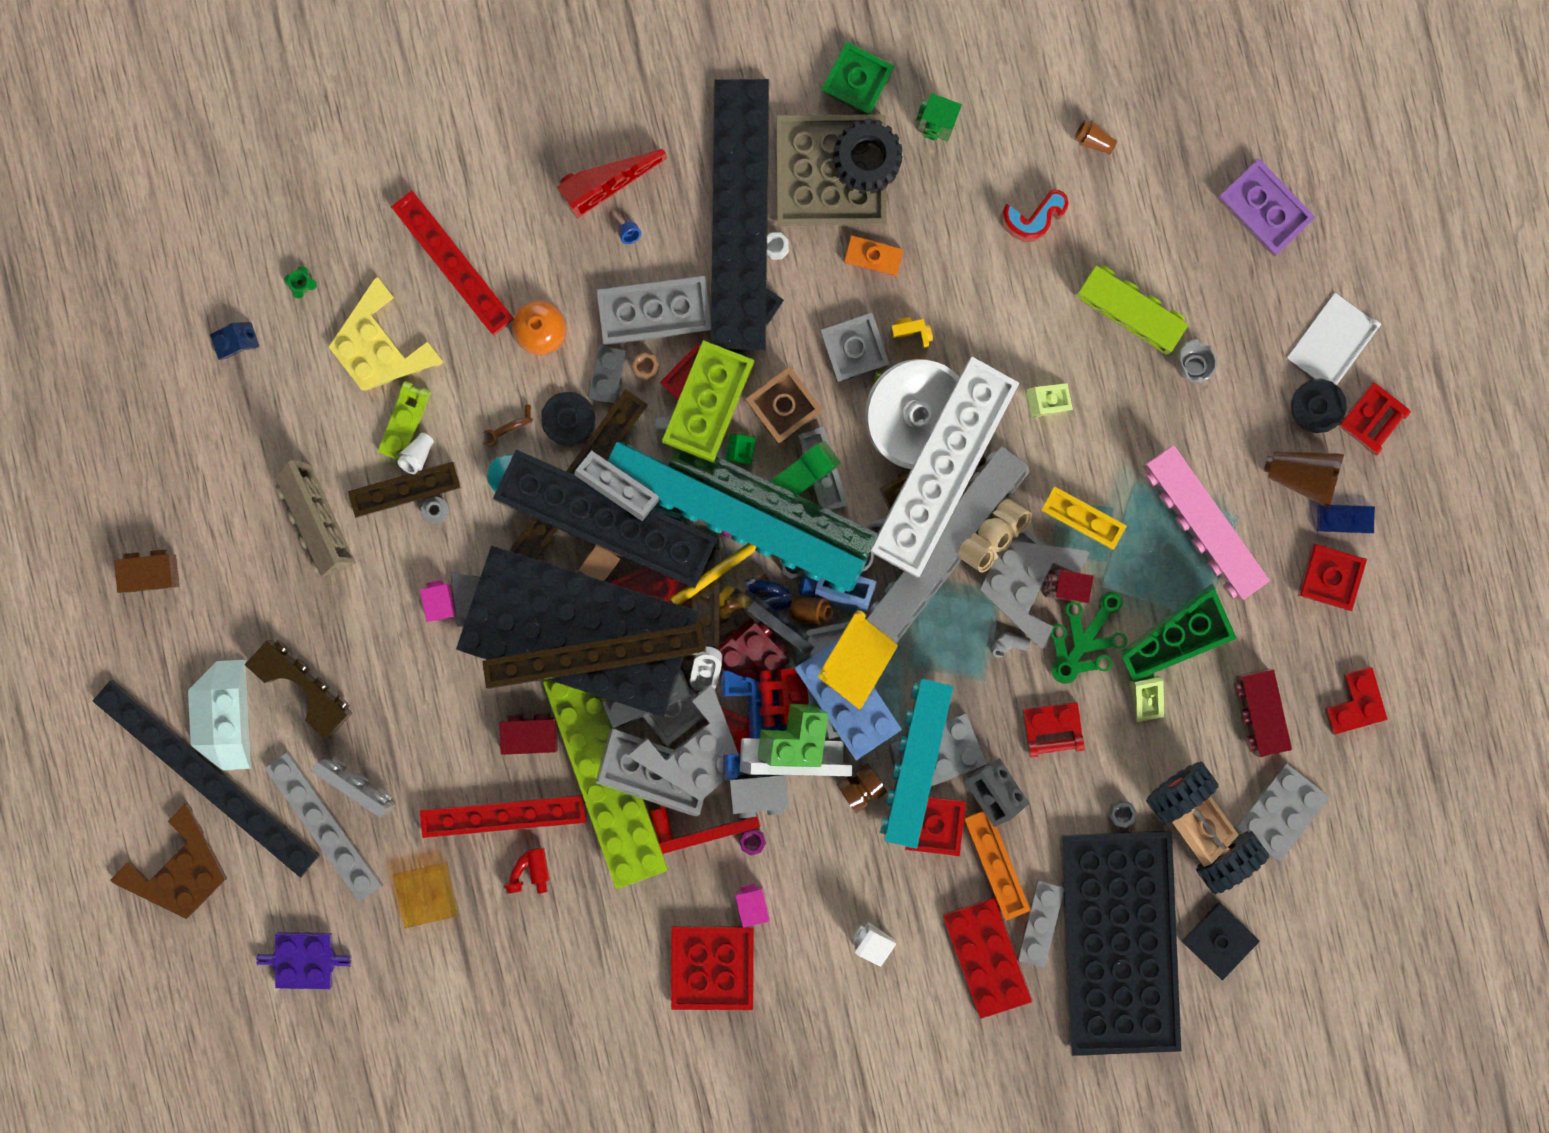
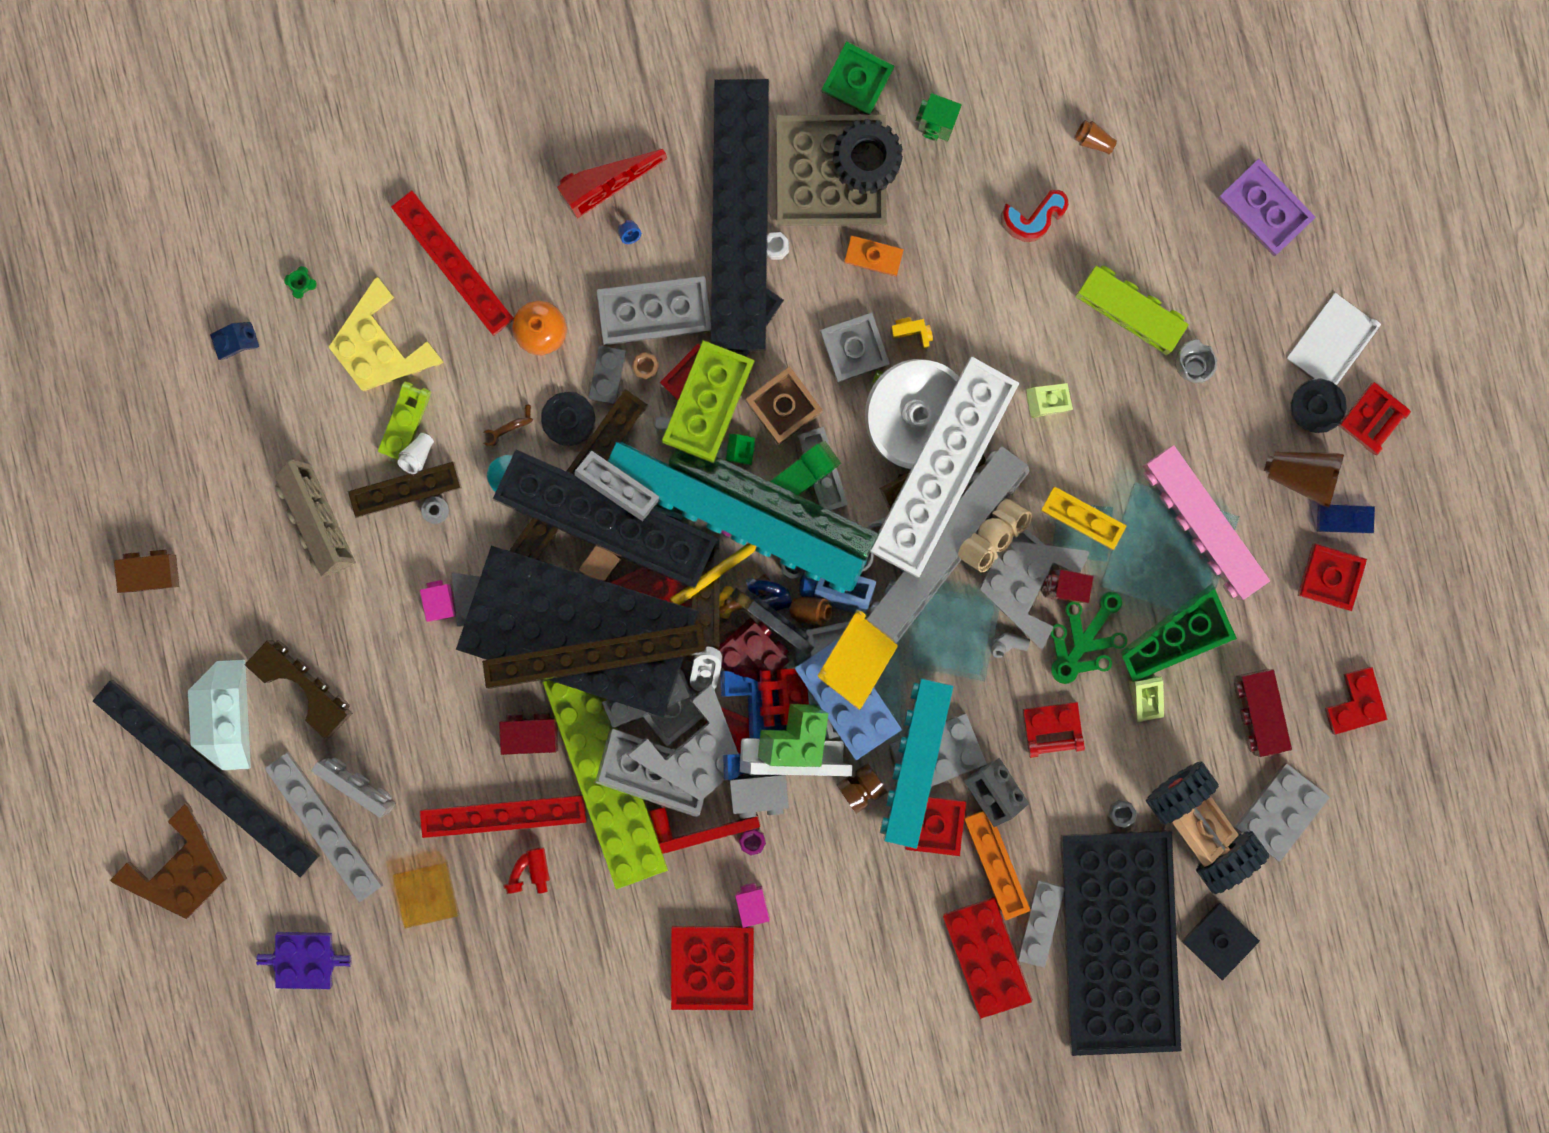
white slope [852,922,896,967] -> none

